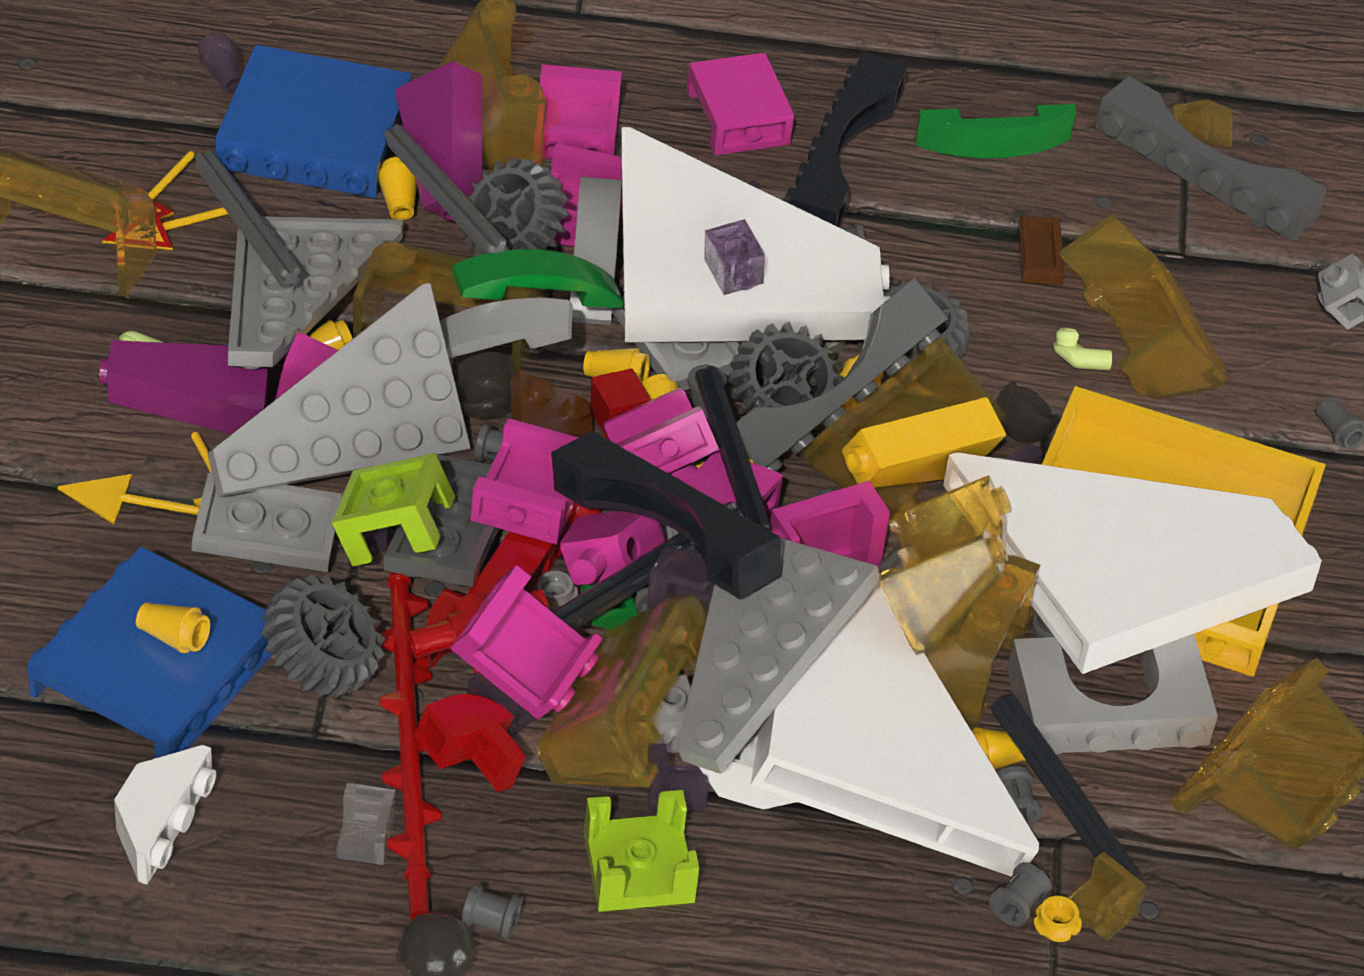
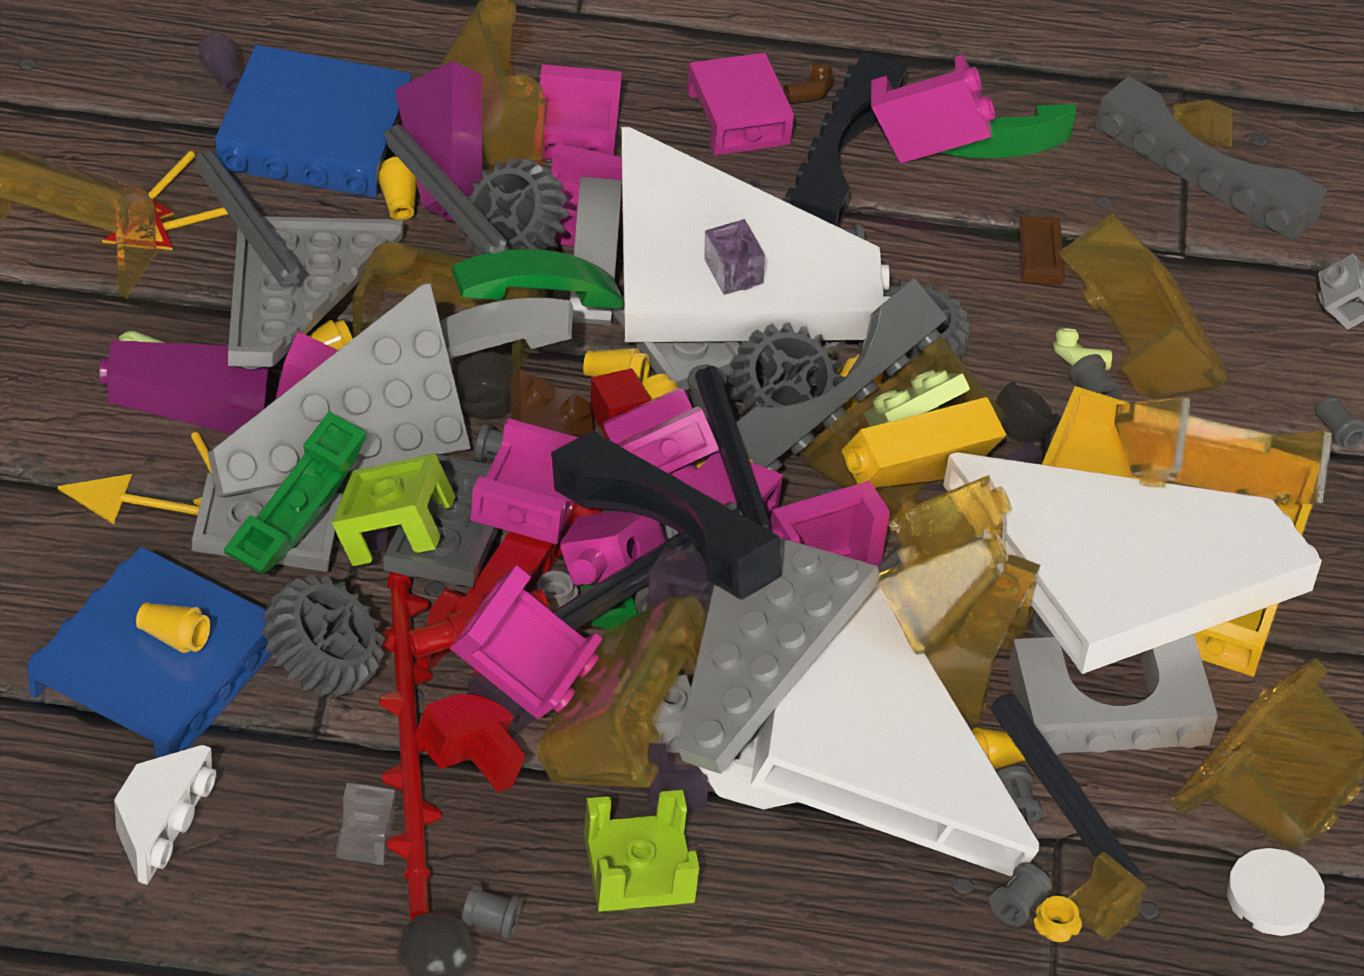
none -> green slope [223,411,367,575]
none -> reddish brown arm [784,62,834,104]
none -> yellowish green plate [863,369,970,427]
none -> dark pink panel [871,54,996,164]
none -> dark grey bush [1069,354,1123,399]
none -> clear yellow windscreen [1114,397,1332,506]
none -> white tile [1227,848,1325,936]

